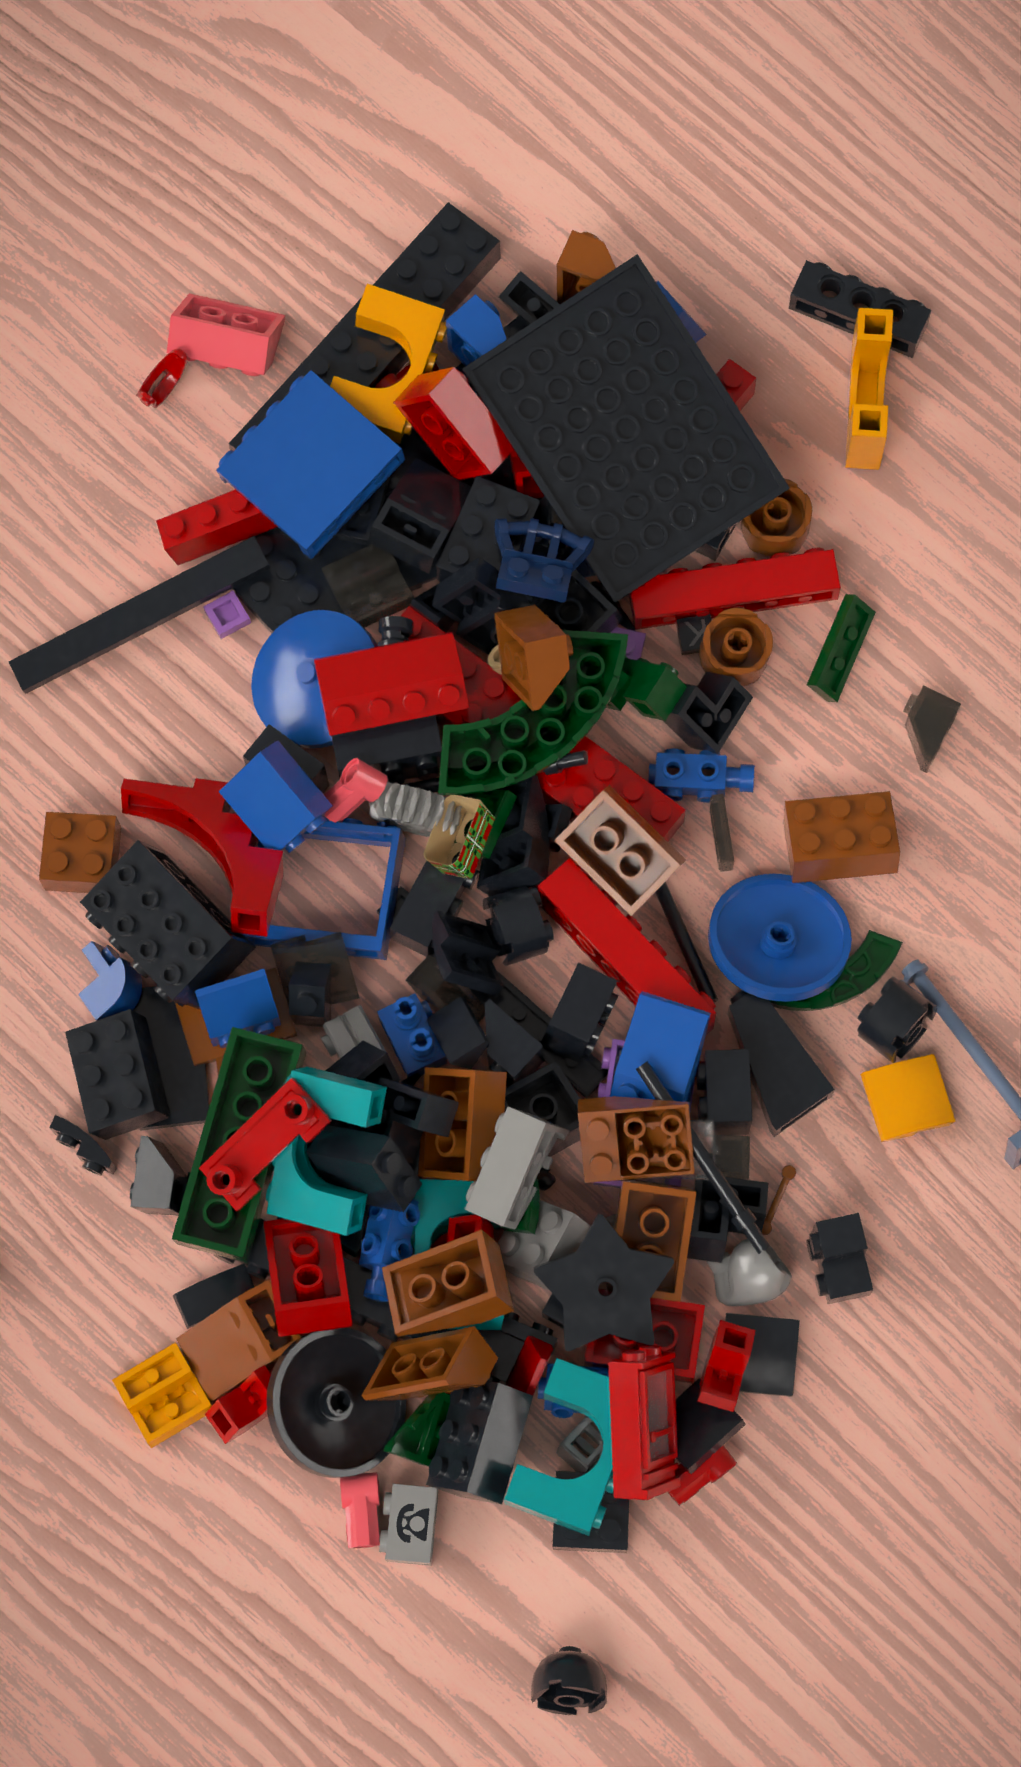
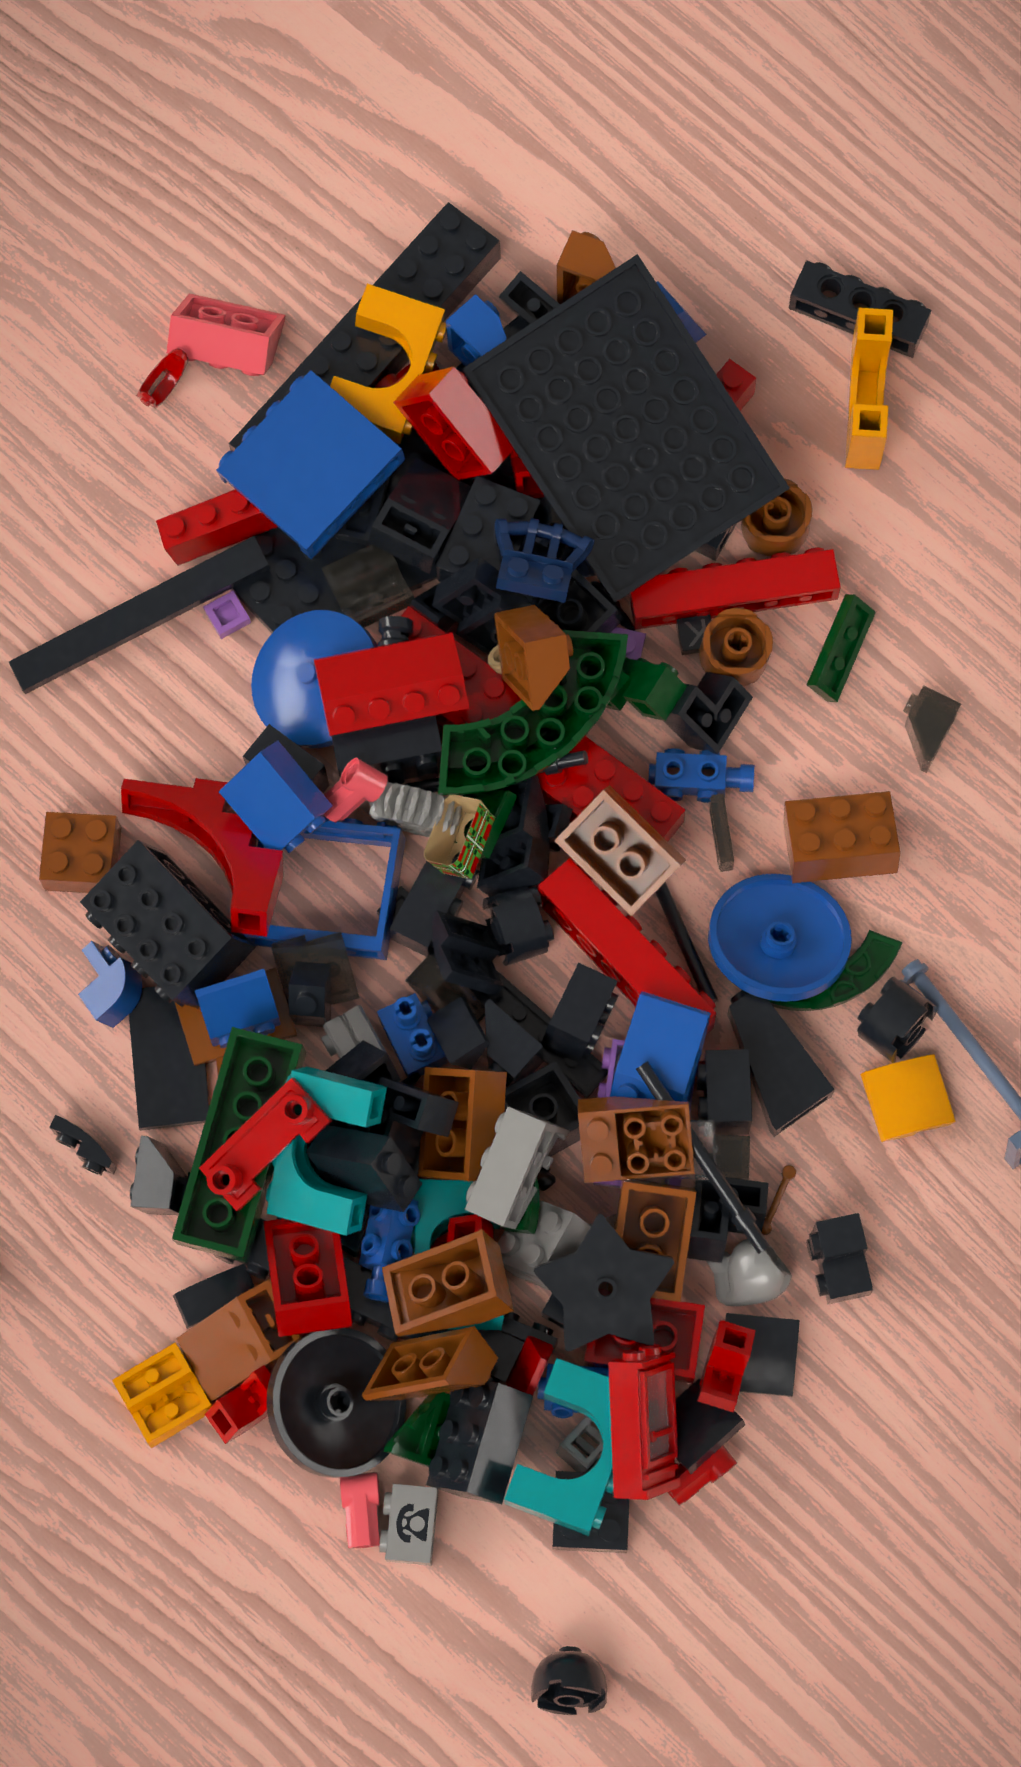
black brick [65,1009,171,1140] -> none

